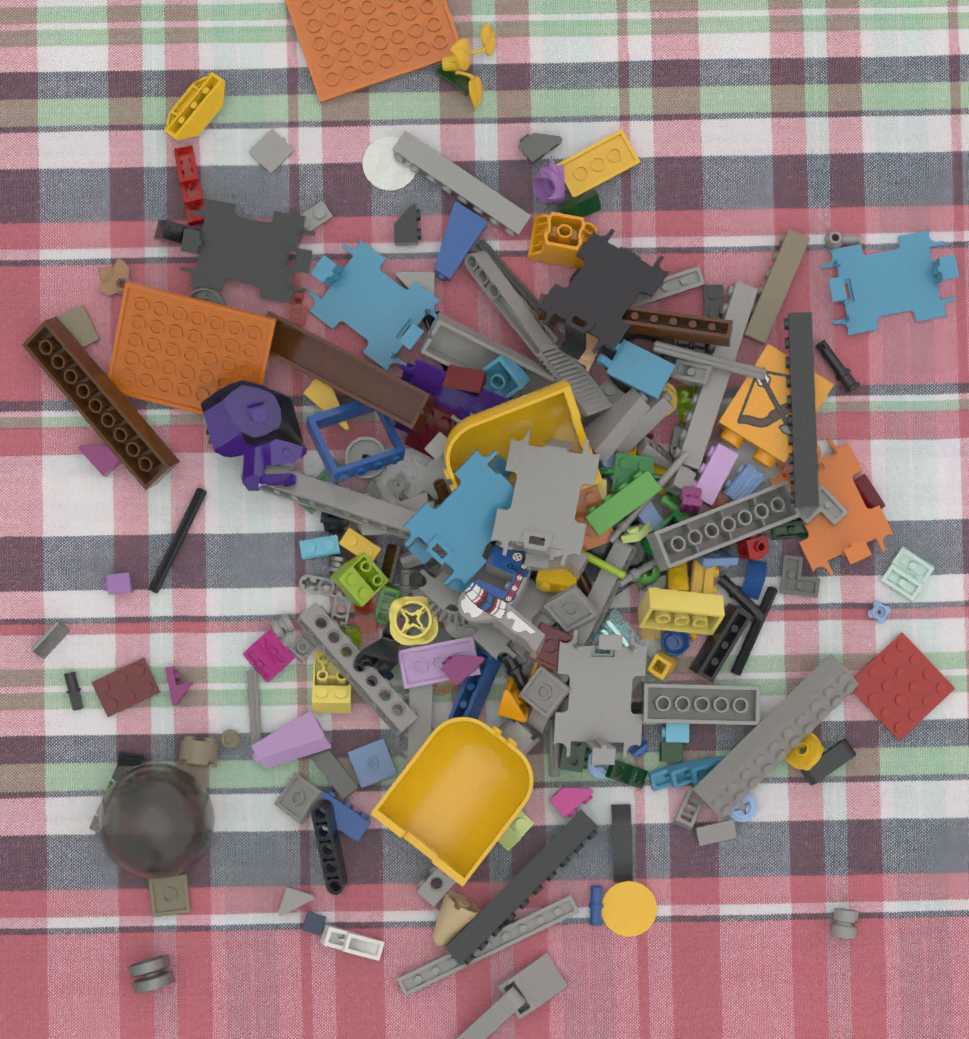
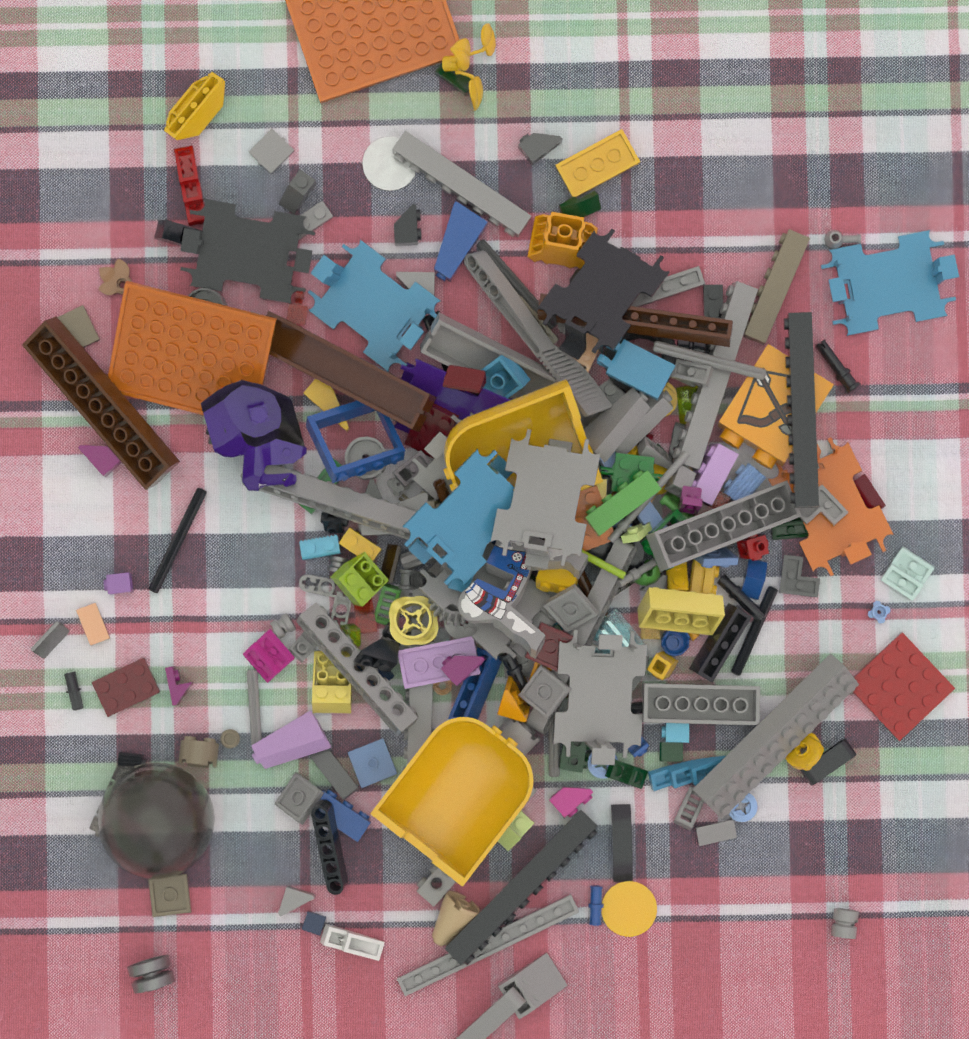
medium lavender hair [532,155,567,207] -> none
none -> light nougat slope [76,603,110,646]
none -> dark grey slope [279,170,317,214]
none -> flat silver slope [392,450,431,488]

